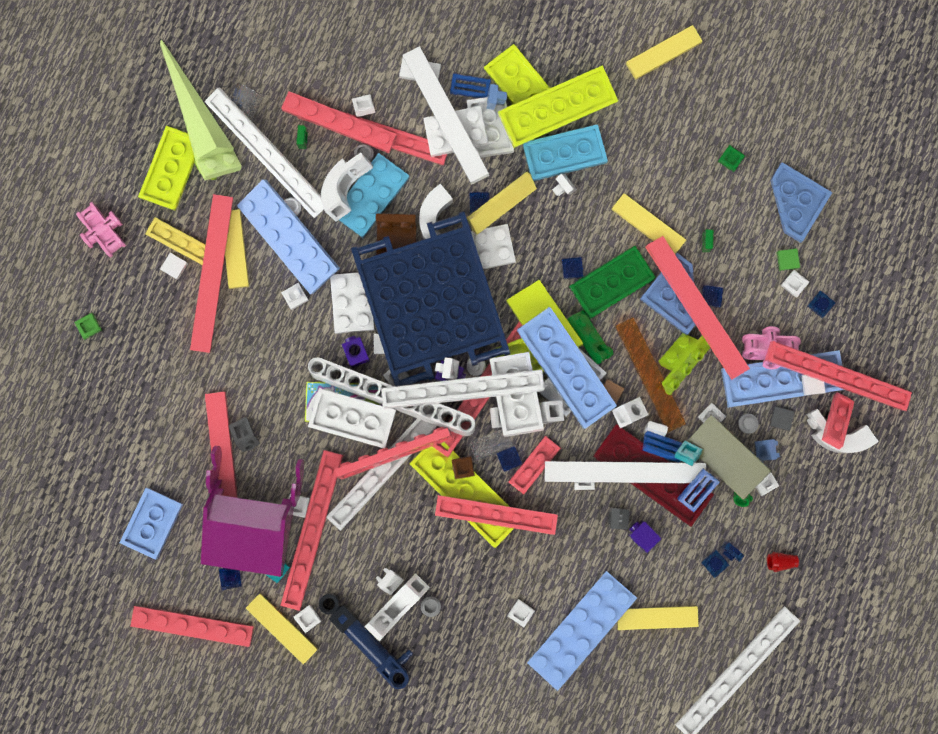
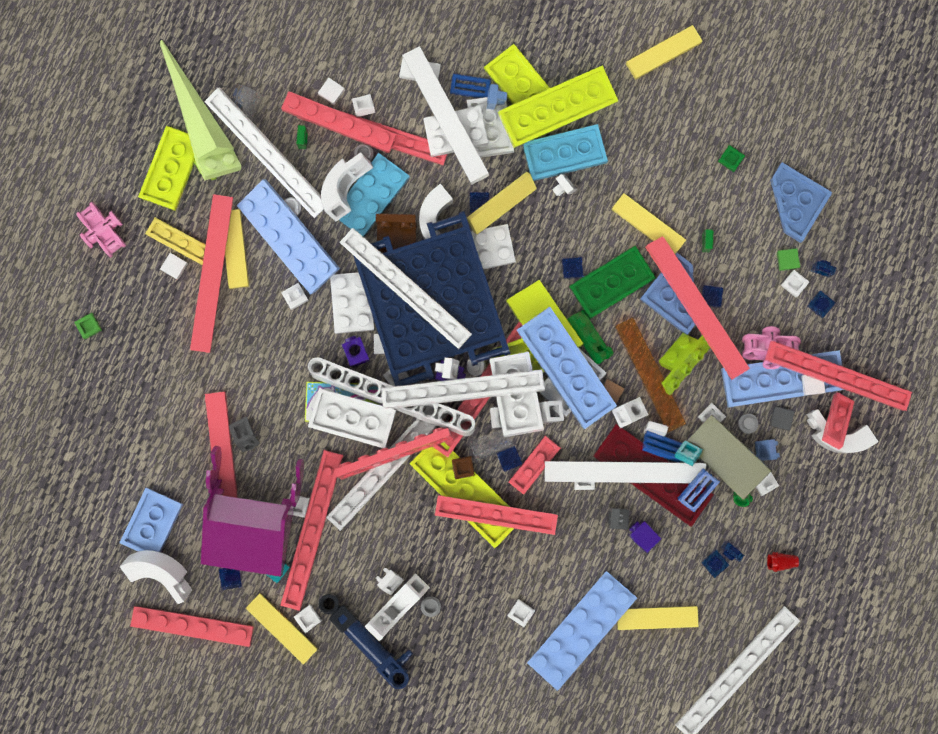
none -> white arch [120,550,192,604]
none -> white tile [318,78,345,105]
none -> white tile [339,228,472,349]
none -> clear blue plate [811,260,837,278]

